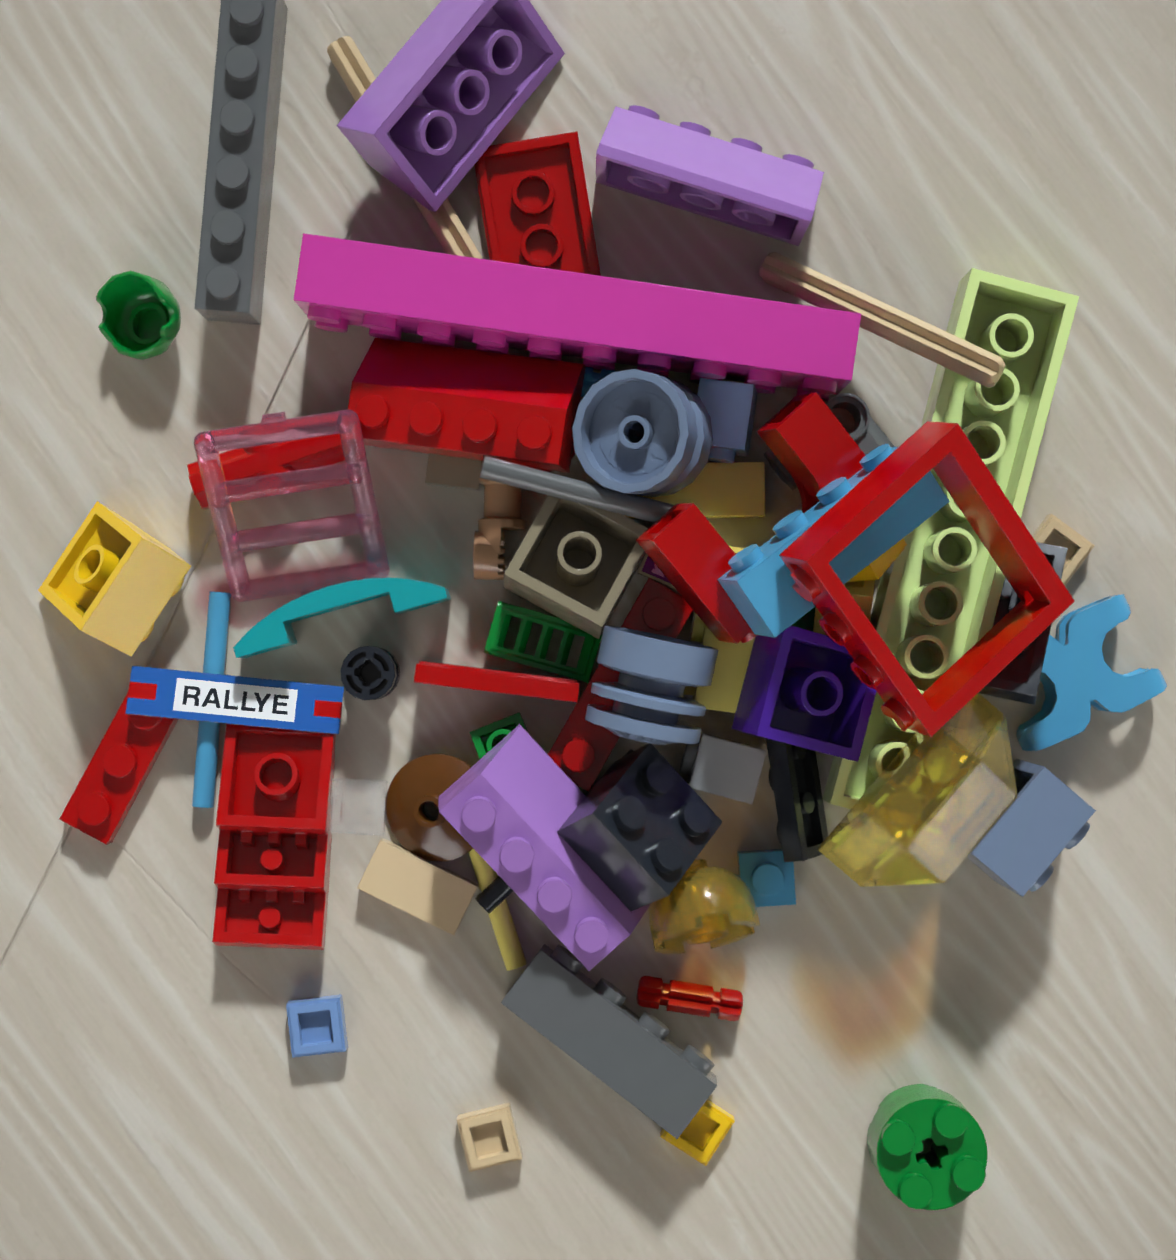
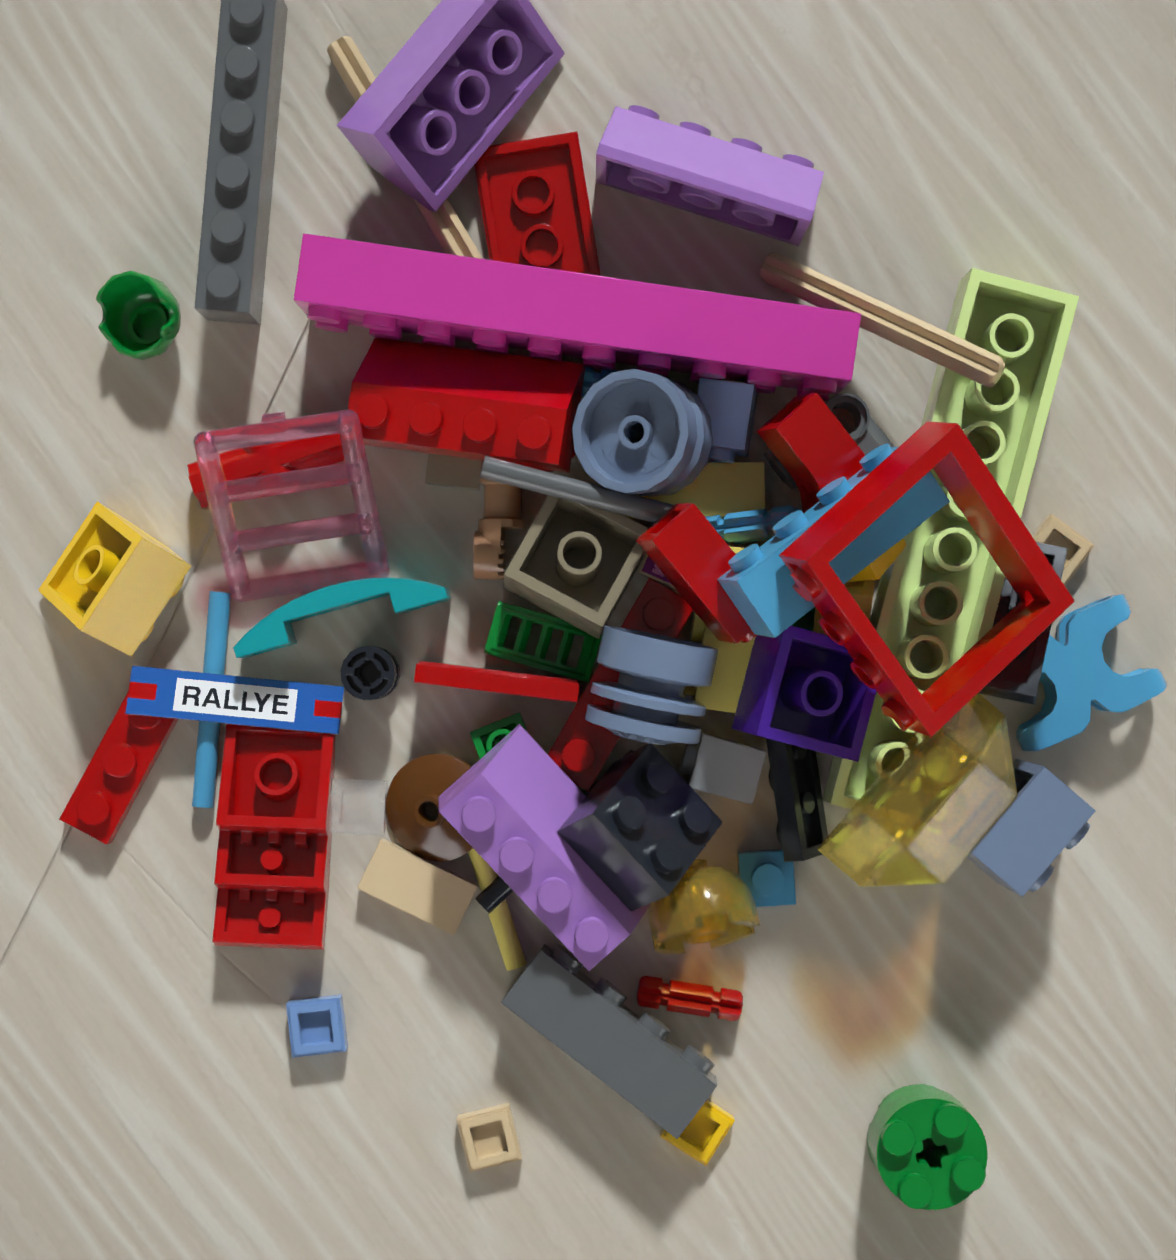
none -> dark azure axle [706,505,799,545]

